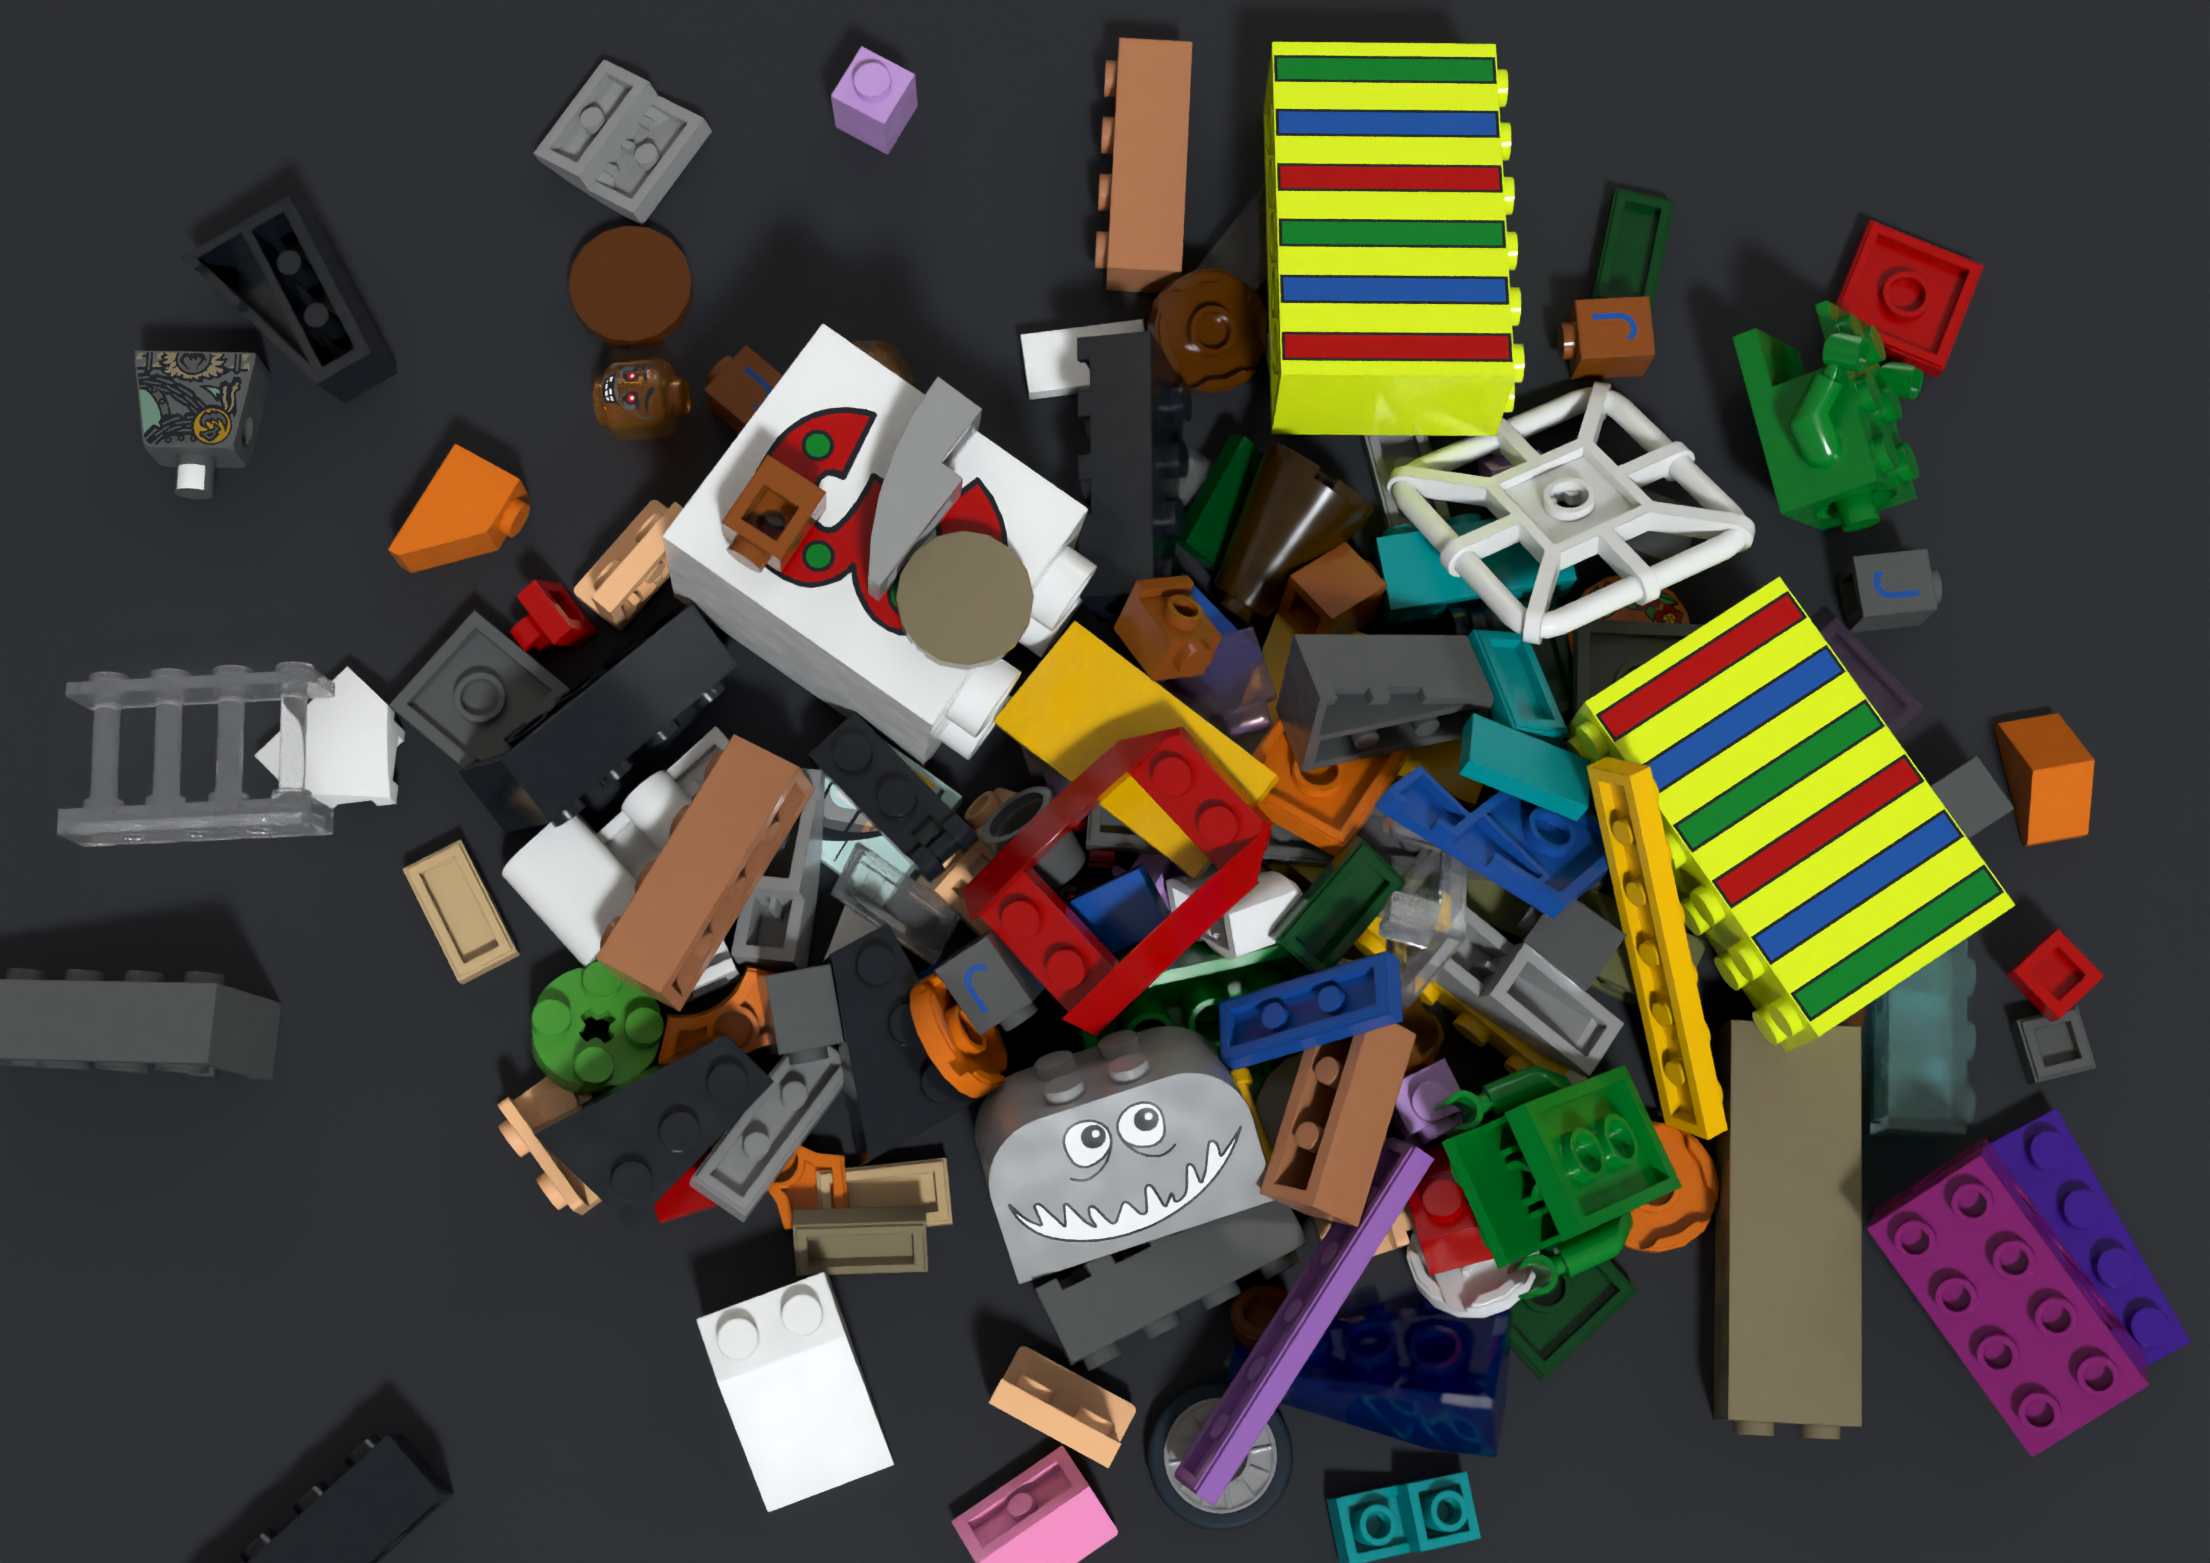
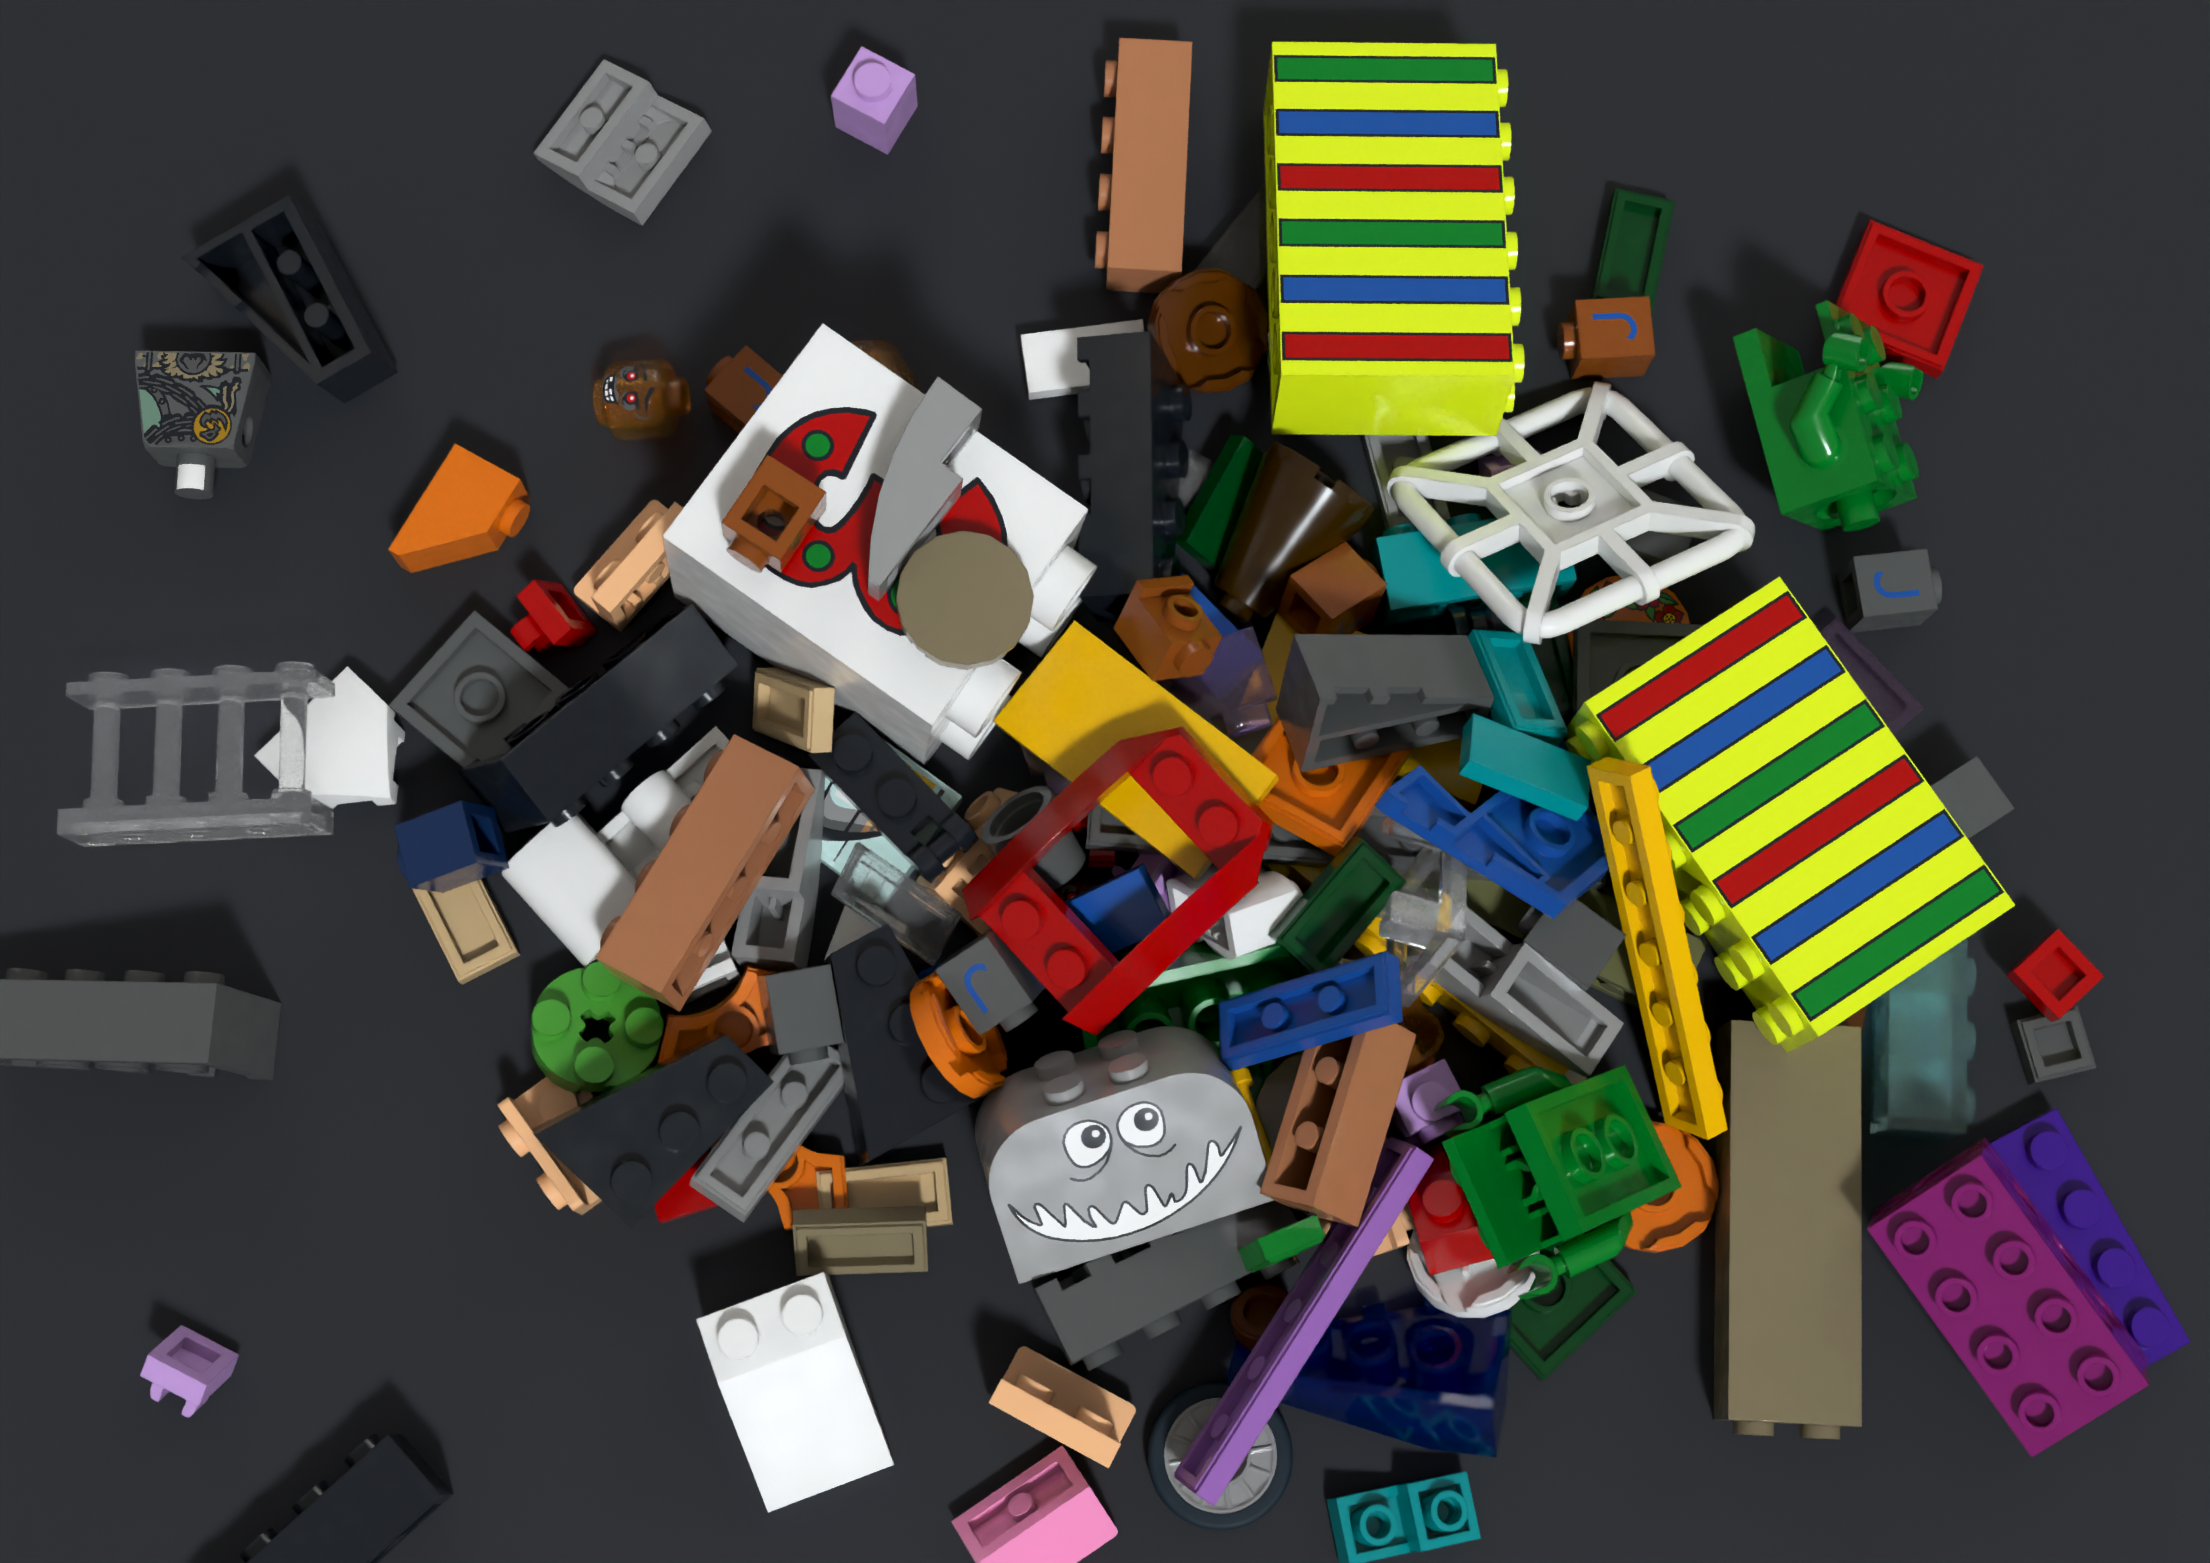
reddish brown tile [568,225,693,348] -> none
orange slope [1994,713,2095,847] -> none
none -> lavender tile [140,1325,239,1418]
none -> dark blue brick [394,800,509,893]
none -> tan tile [752,667,835,753]
none -> green tile [1238,1215,1326,1273]

